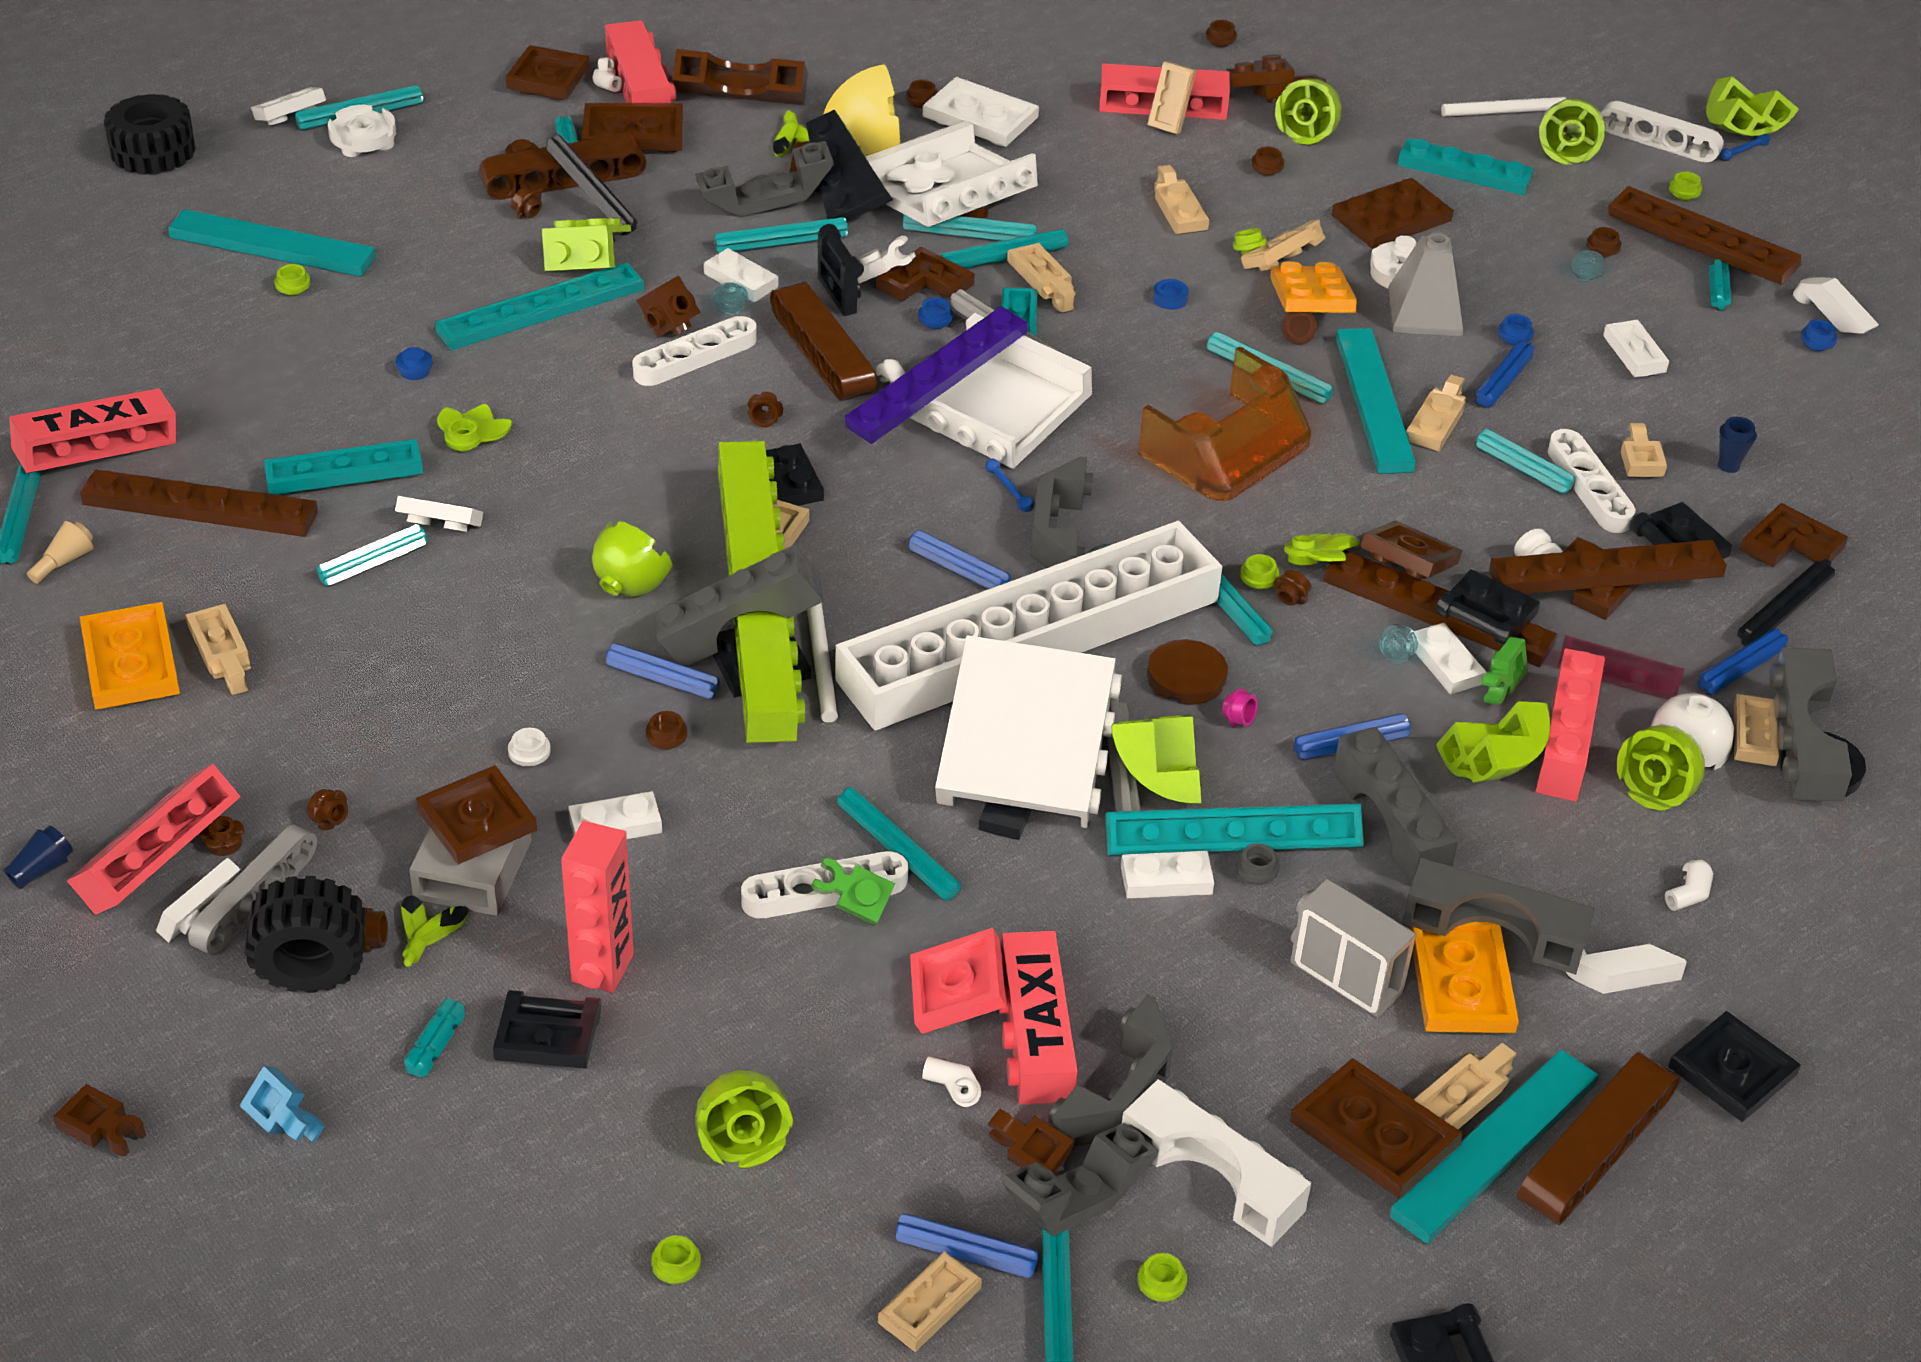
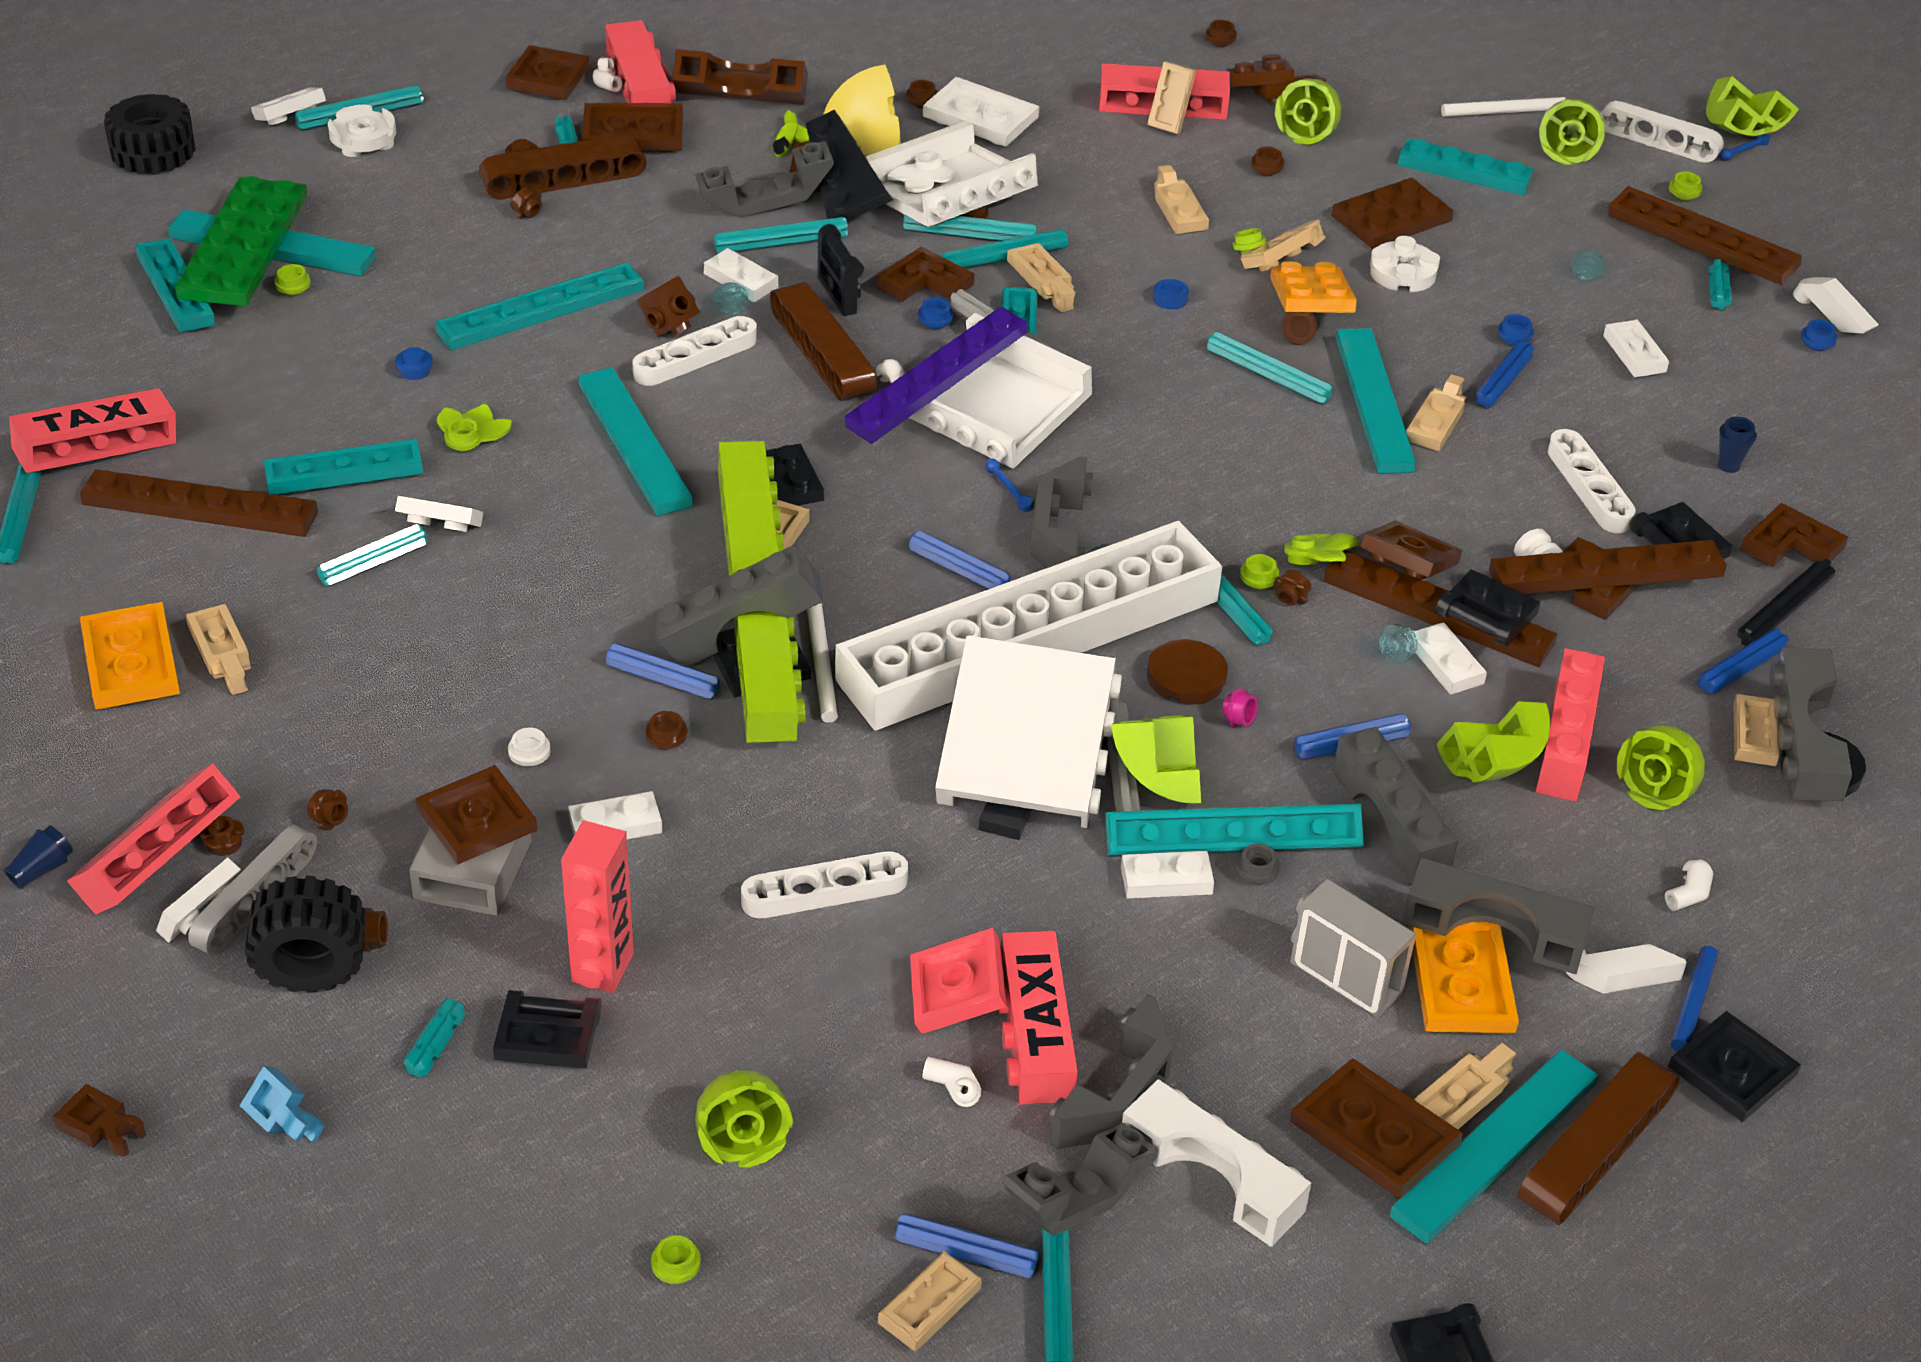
tan cone [26,521,94,584] -> none
lime piece [401,896,469,967] -> none
bracket [542,218,631,271] -> none
axle [546,134,637,235] -> none
lime cylinder [591,521,673,597] -> none
reddish brown plate [747,391,783,427] -> none
bright green plate [811,858,895,926] -> none
teal axle [837,787,961,901] -> none
white plate [858,236,916,283] -> none
reddish brown plate [988,1109,1074,1174] -> none
lime plate [1137,1253,1187,1302] -> none
clear orange windscreen [1138,346,1312,502] -> none
light grey slope [1388,233,1463,336] -> none
teal axle [1476,429,1575,494] -> none
bright green plate [1482,637,1528,705] -> none
clear pink slope [1557,635,1684,700] -> none
reddish brown plate [1587,227,1621,257] -> none
tan plate [1620,423,1667,477] -> none
white cylinder [1651,693,1734,770] -> none
none -> teal plate [135,238,214,332]
none -> green plate [175,176,308,306]
none -> teal tile [578,367,693,516]
none -> blue bar [1671,946,1718,1051]

